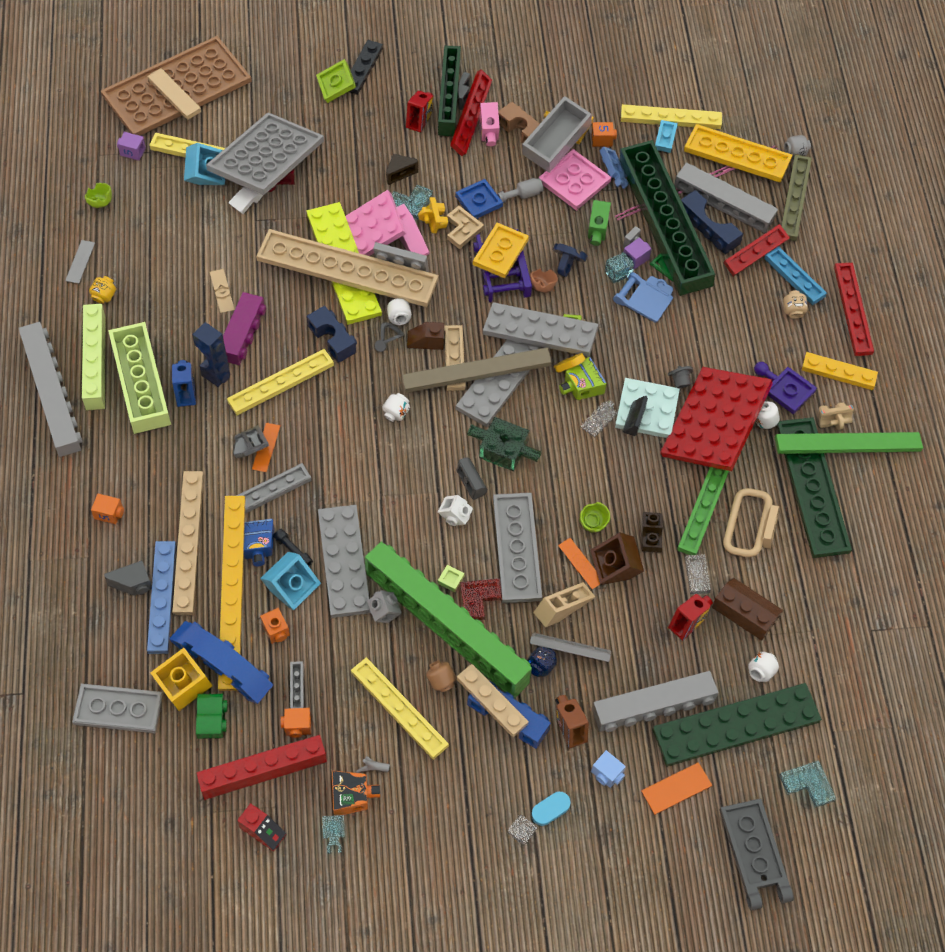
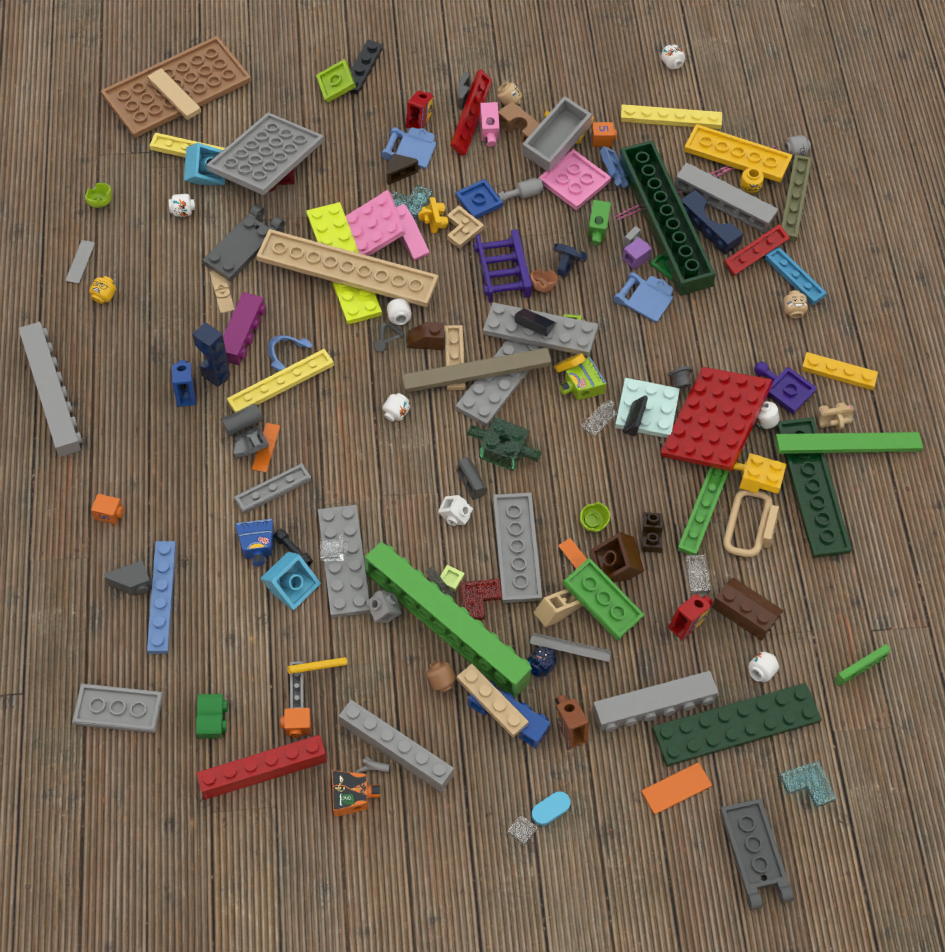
yellowish green brick [82,304,105,410] -> none
yellowish green brick [108,322,171,434] -> none
medium lavender brick [117,132,146,161] -> none
yellow brick [150,648,213,711] -> none
blue brick [169,621,273,704] -> none
tan plate [173,471,204,615] -> none
yellow plate [218,496,246,691] -> none
white slope [228,187,263,214] -> none
slope [237,803,287,852] -> none
orange brick [260,608,290,644] -> none
dark blue arch [306,305,357,363] -> none
clear light blue plate [322,815,345,854] -> none
light yellow plate [351,657,449,760] -> none
light grey plate [373,242,429,272] -> none
dark green brick [438,45,461,136] -> none
yellow plate [473,223,529,278] -> none
light blue brick [591,750,626,788] -> none
clear light blue brick [605,252,634,283] -> none
medium azure plate [655,120,678,153] -> none
red plate [834,262,874,356] -> none
none -> white head [169,194,195,217]
none -> dark grey hinge [202,204,286,282]
none -> dark grey brick [220,403,263,436]
none -> medium blue helmet [268,335,313,371]
none -> yellow bar [287,657,347,674]
none -> clear bracket [320,535,348,561]
none -> light grey brick [339,700,454,793]
none -> medium blue piece [381,128,436,169]
none -> clear smoke plate [426,566,454,597]
none -> tan head [497,82,522,106]
none -> black slope [515,308,556,336]
none -> bright green tile [562,558,645,641]
none -> white head [661,45,685,70]
none -> yellow plate [733,453,786,494]
none -> yellow head [740,168,764,194]
none -> bright green tile [834,644,891,687]

